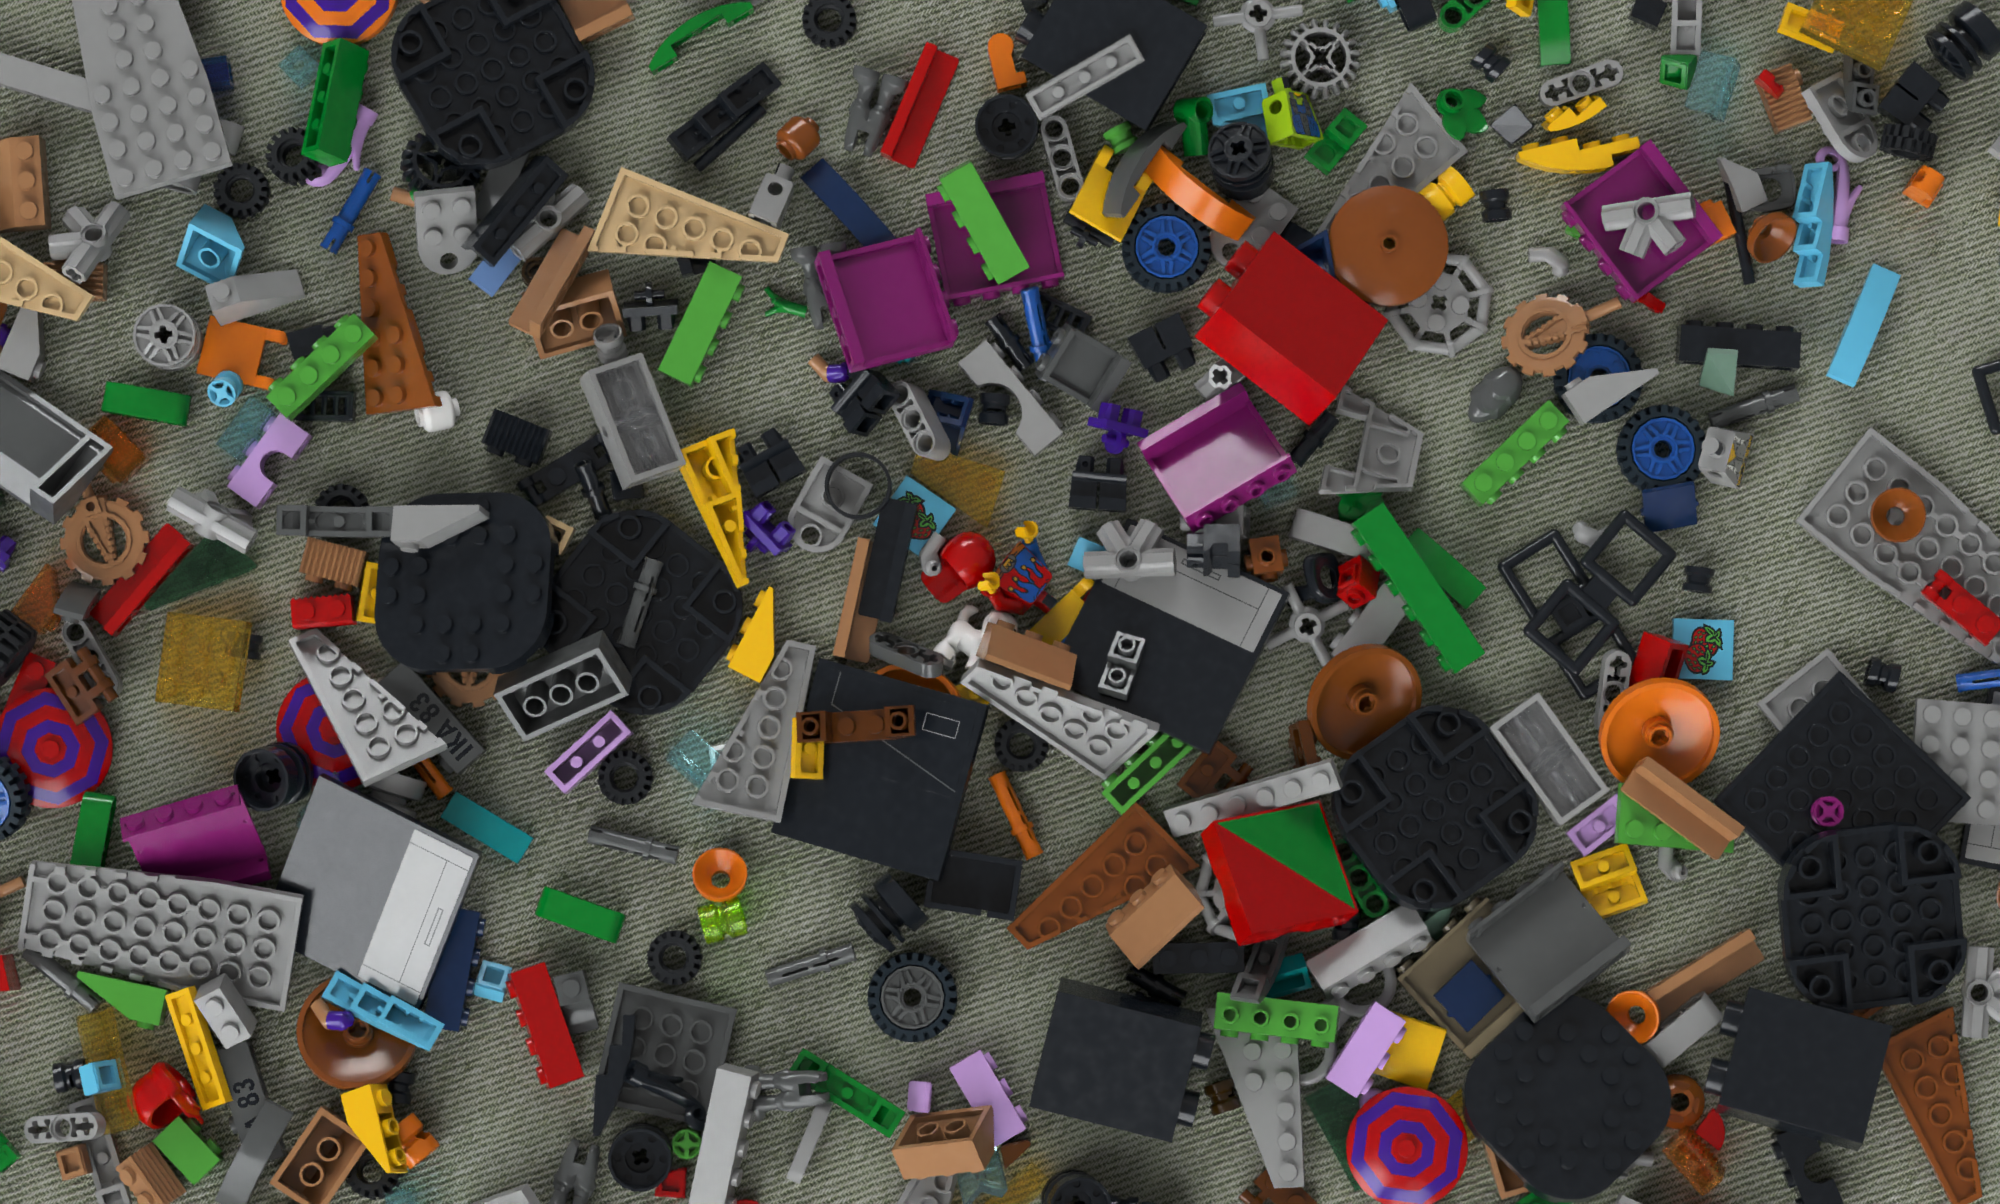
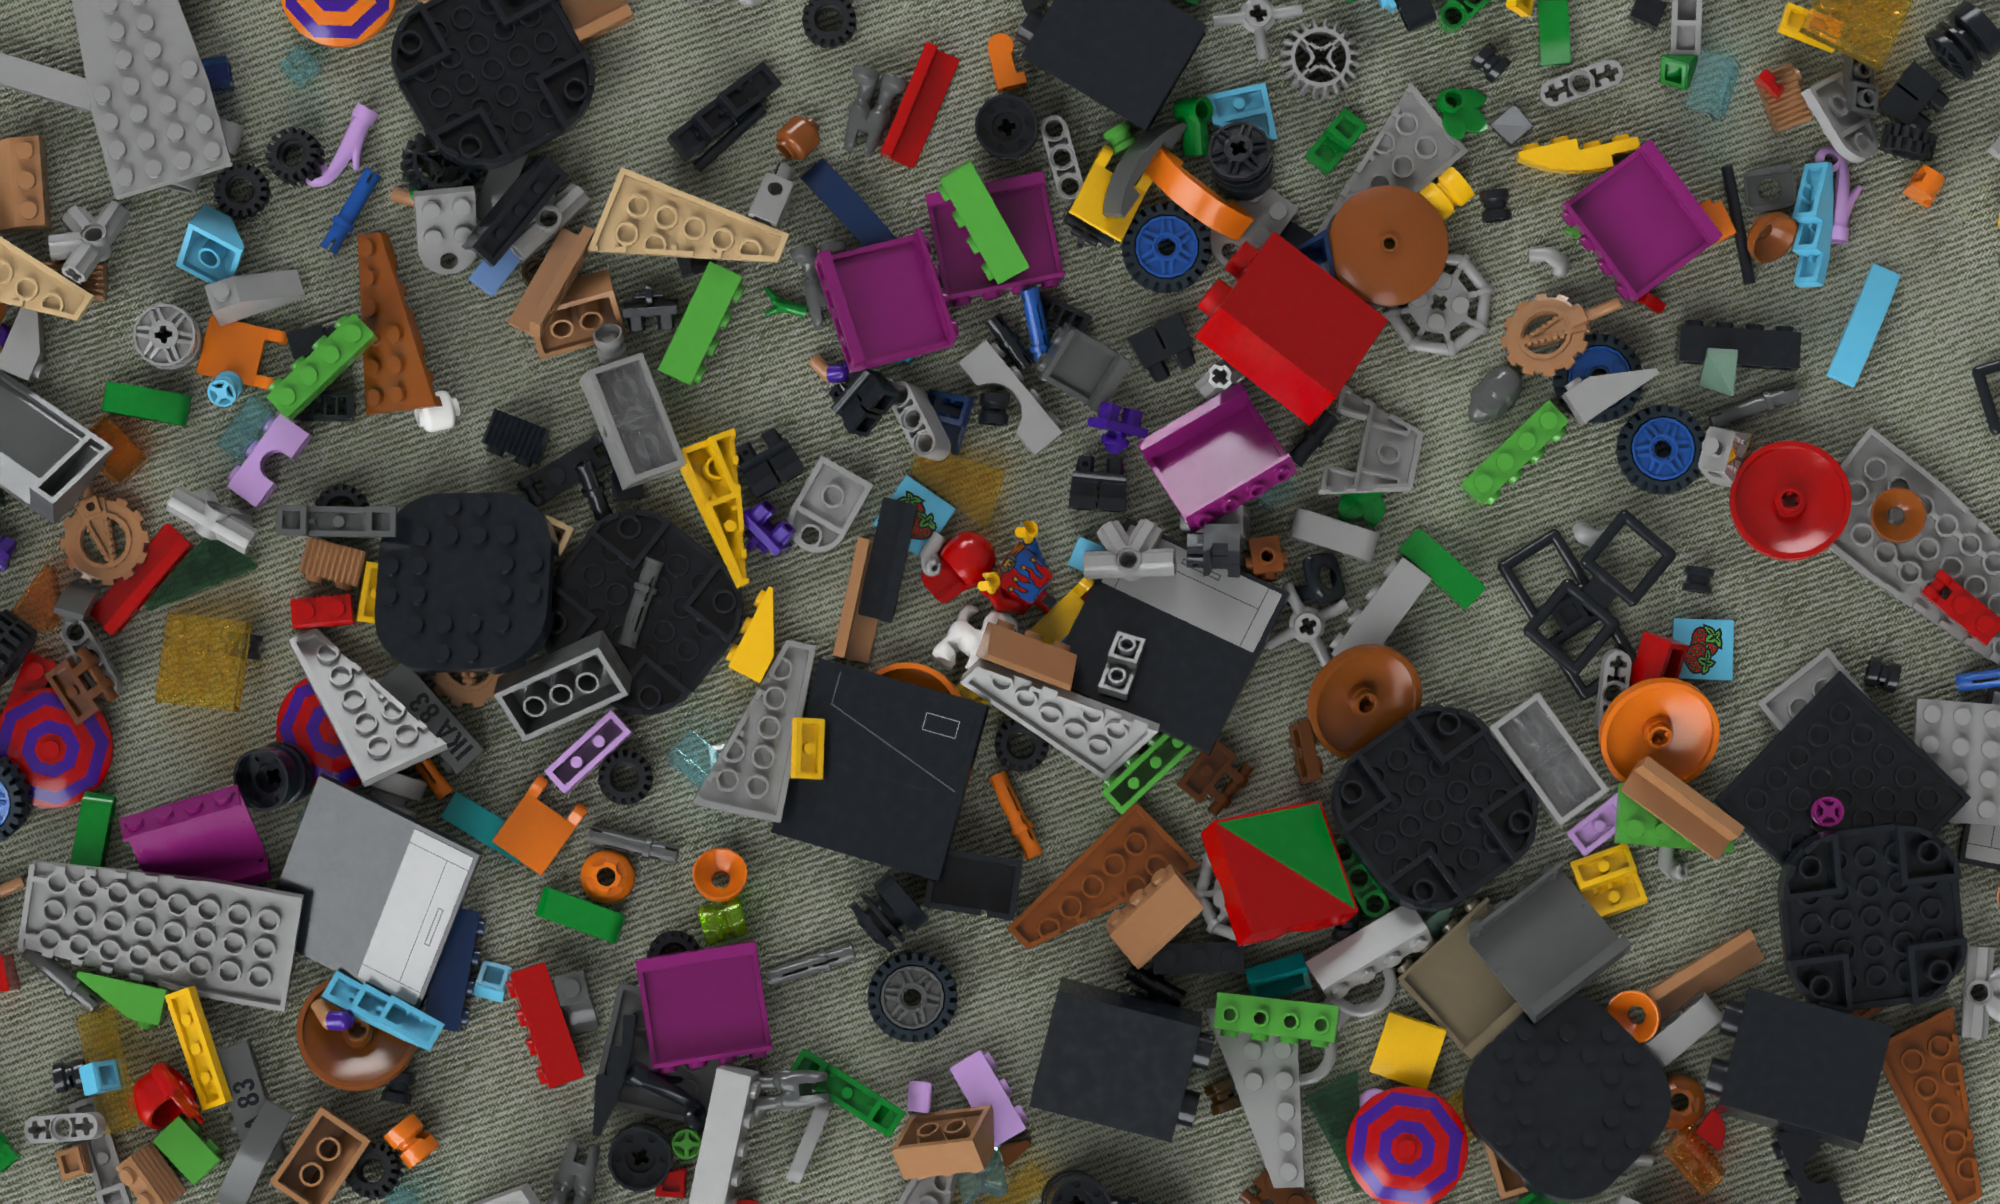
light grey brick [194,973,258,1049] -> none
green brick [301,38,369,167] -> none
yellow slope [340,1084,408,1174] -> none
light grey slope [390,505,490,553] -> none
green slope [649,2,754,76] -> none
reddish brown slope [796,705,916,743] -> none
black tyre [825,452,892,520] -> none
dark grey beam [869,632,944,678] -> none
light grey tile [1025,34,1145,121] -> none
light grey plate [1163,758,1343,838] -> none
dark grey slope [1230,932,1291,1004] -> none
lime torso [1262,77,1324,150] -> none
lavender brick [1325,1000,1407,1098] -> none
red window [1337,555,1380,610] -> none
green brick [1350,503,1485,674] -> none
dark blue piece [1433,959,1505,1032] -> none
yellow slope [1541,95,1607,132] -> none
light grey piece [1601,192,1696,259] -> none
dark blue piece [1640,481,1699,532] -> none
light grey slope [1716,157,1768,213] -> none
none -> orange flag [492,775,588,876]
none -> orange piece [580,849,635,904]
none -> magenta panel [635,940,773,1074]
none -> red dish [1729,441,1852,561]

